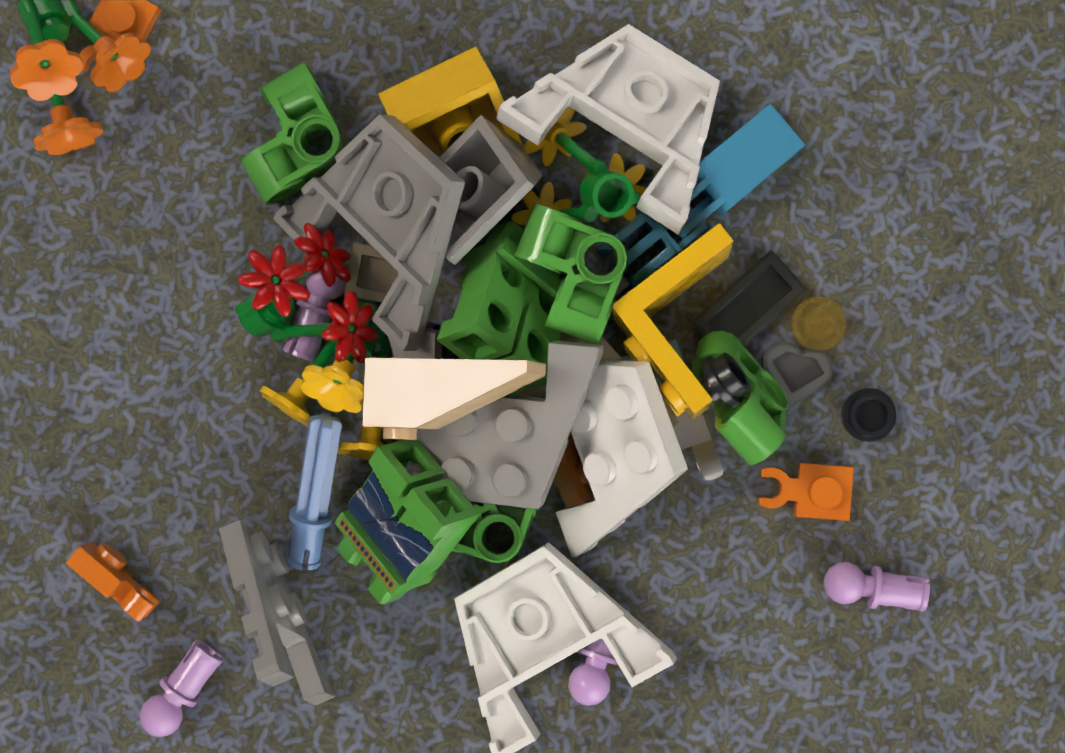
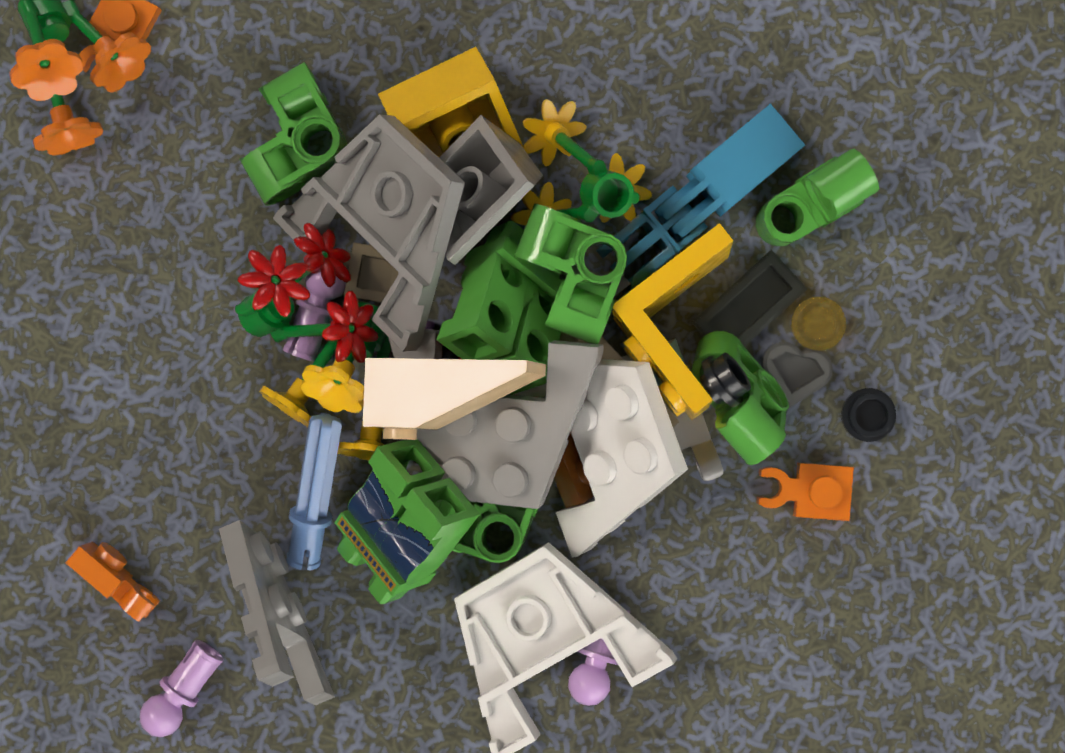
white wing [496,24,720,234] -> none
lavender pin [823,562,930,612] -> none
none -> bright green piece [756,149,879,246]

